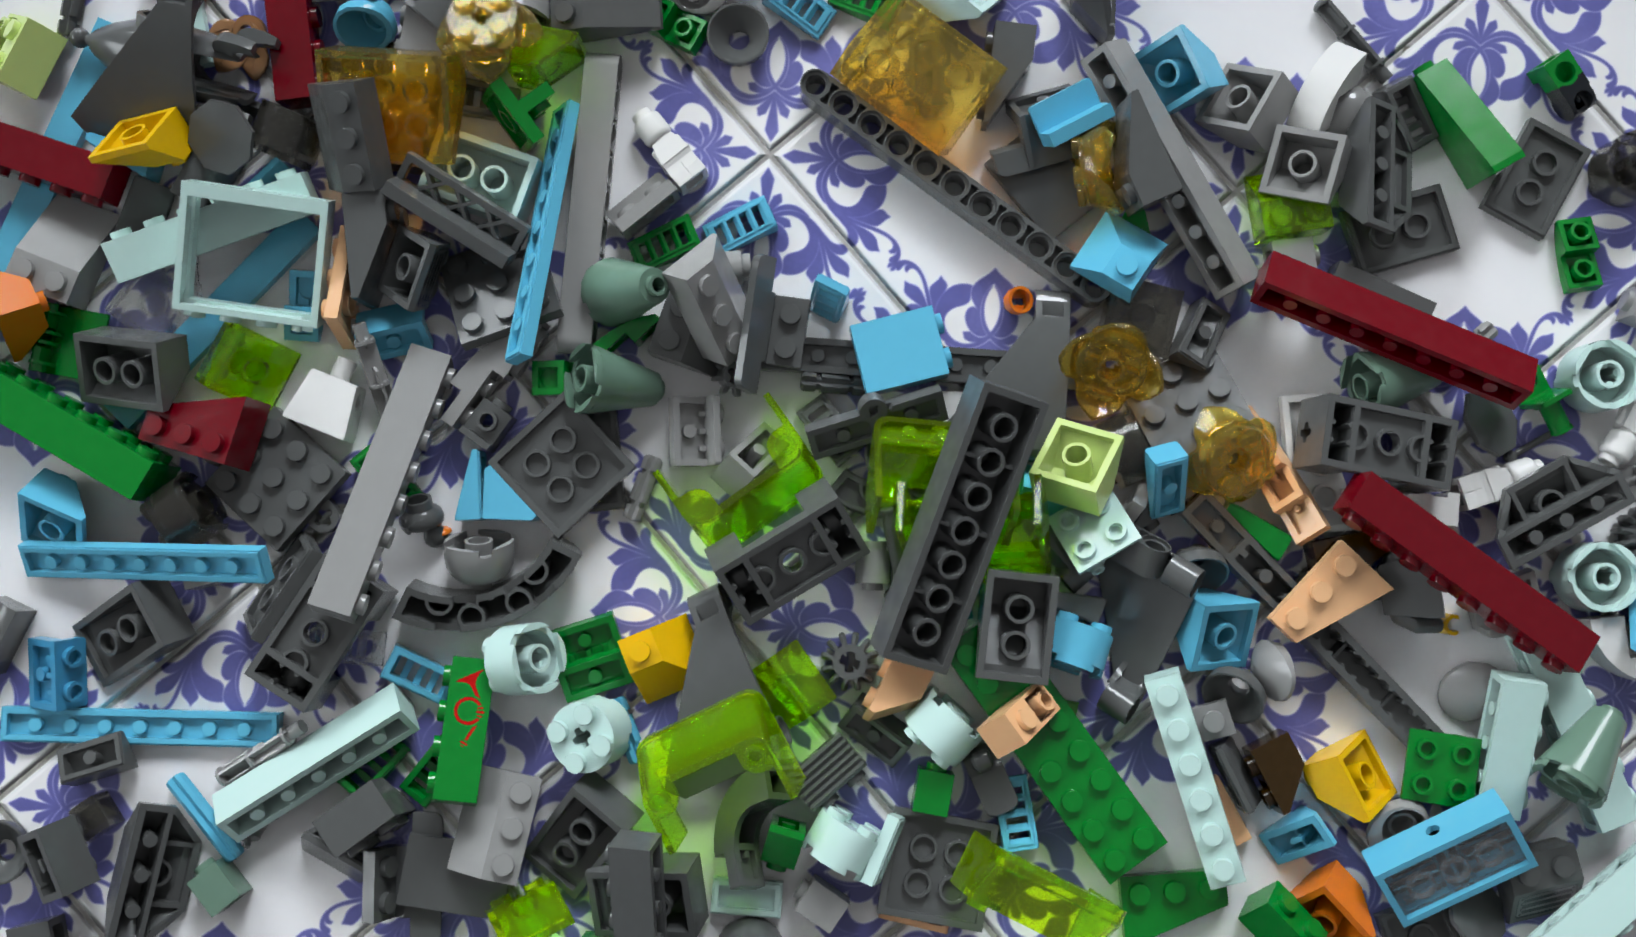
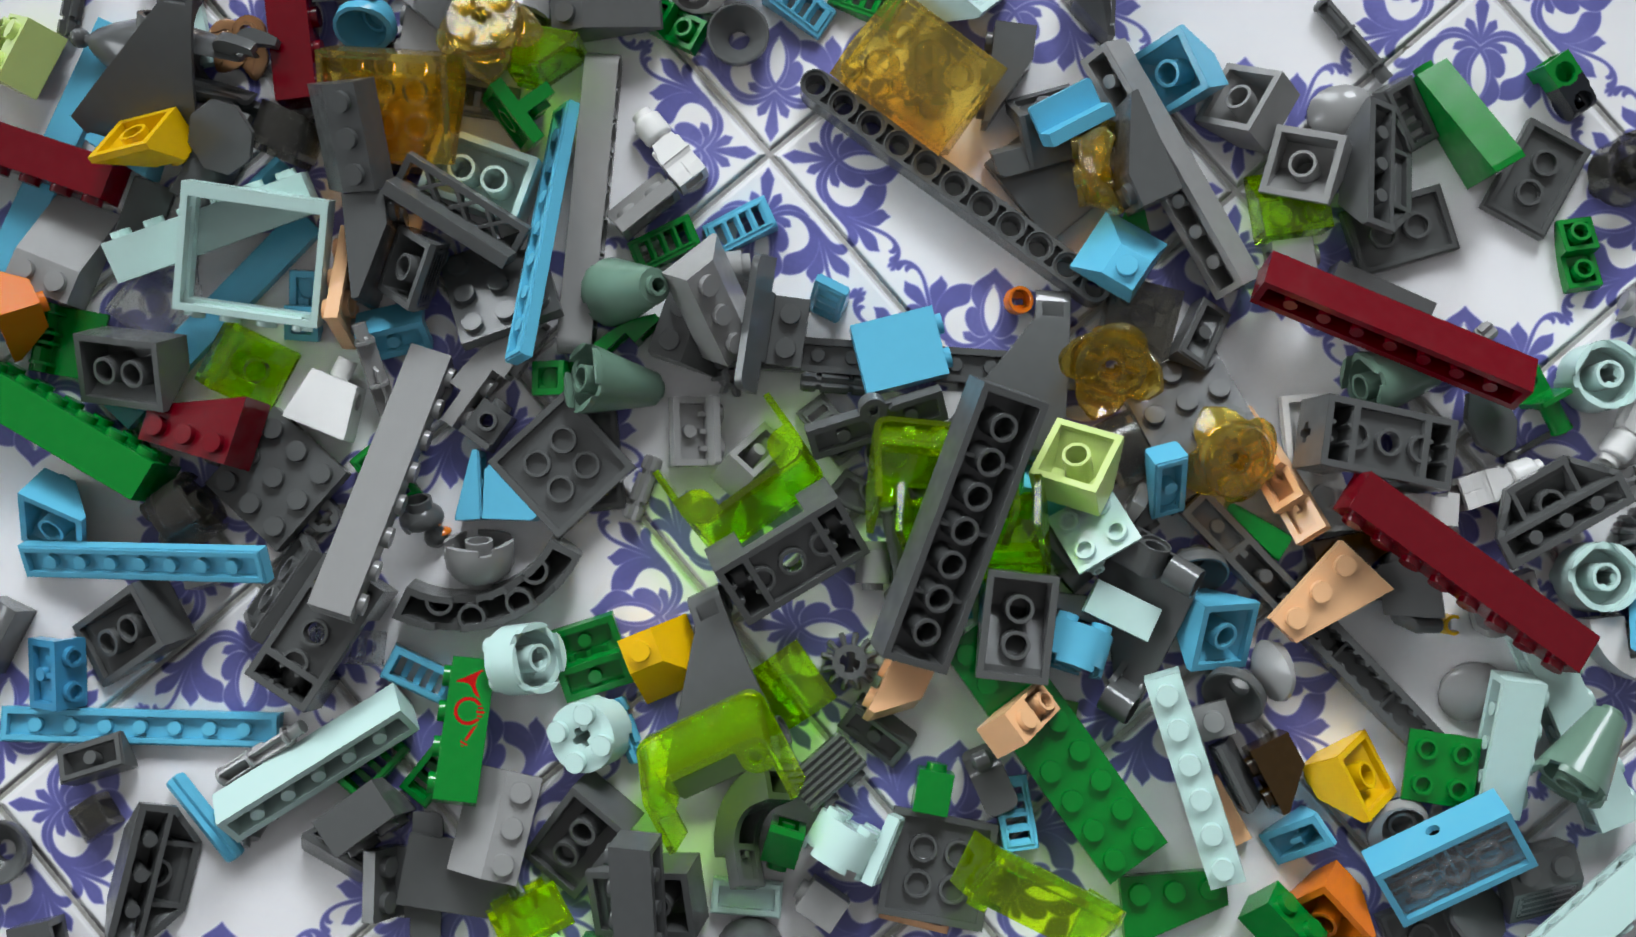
dark grey slope [16,814,101,904] -> none
sand green brick [187,857,253,917] -> none
light aqua brick [904,686,983,770] -> none
white brick [1286,41,1368,132] -> none
none -> light aqua tile [1081,579,1162,642]

